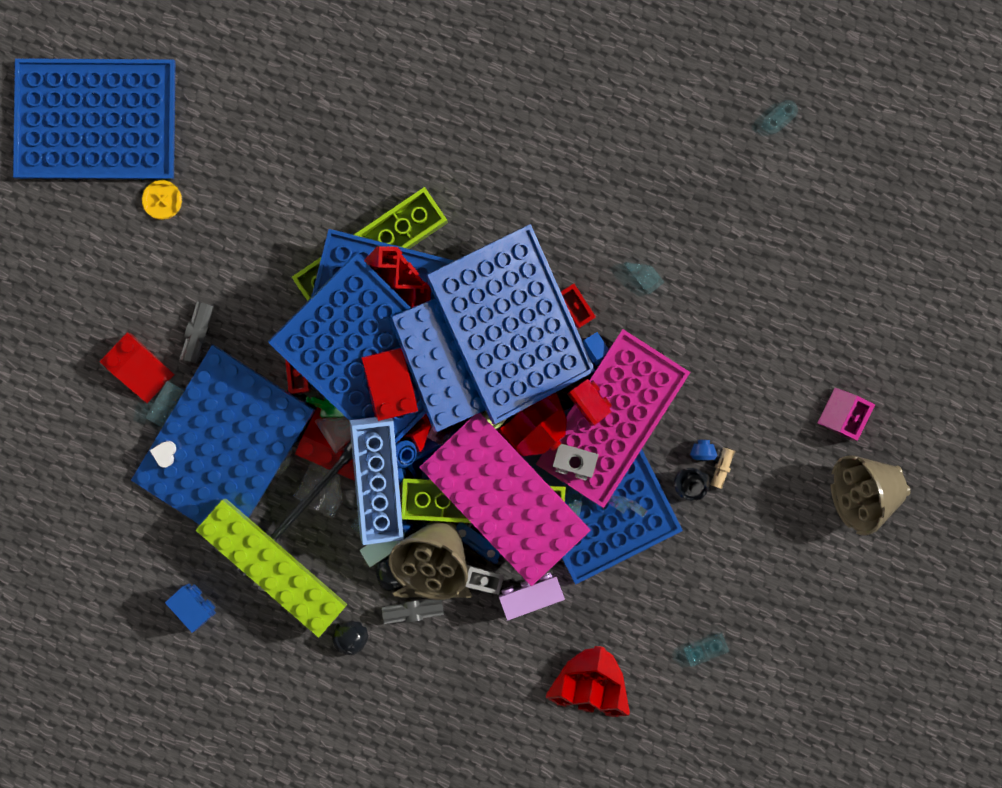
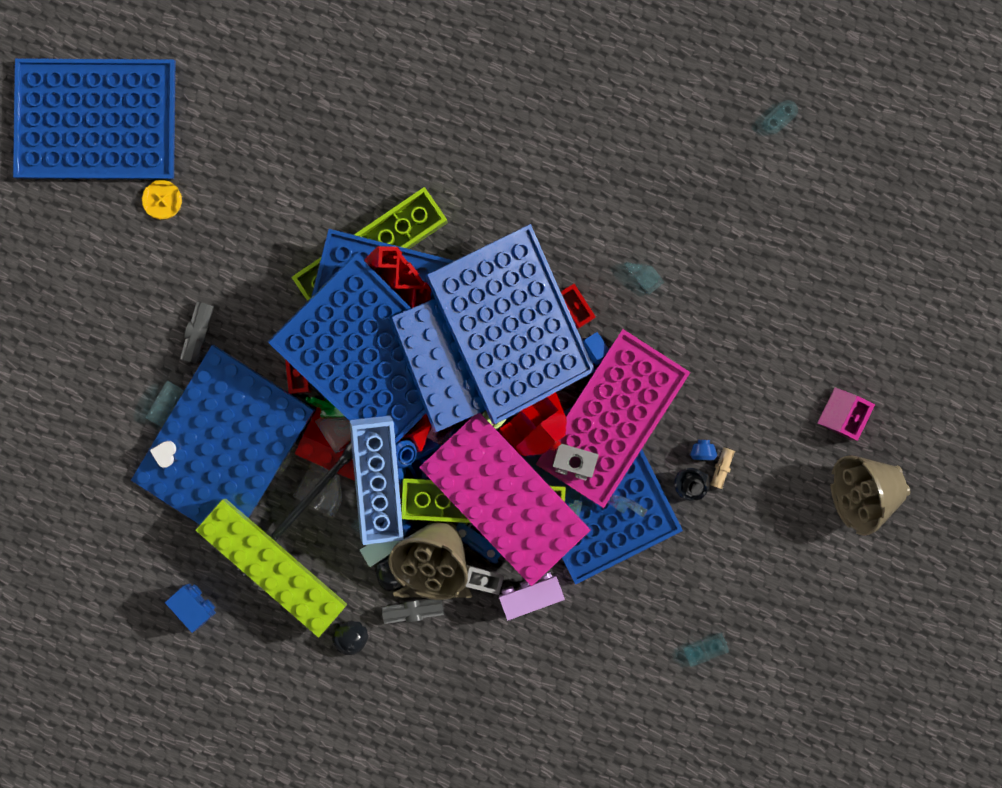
red slope [100,332,175,404] -> none
red slope [361,348,418,421] -> none
red brick [546,646,630,717] -> none
red slope [568,379,612,426] -> none

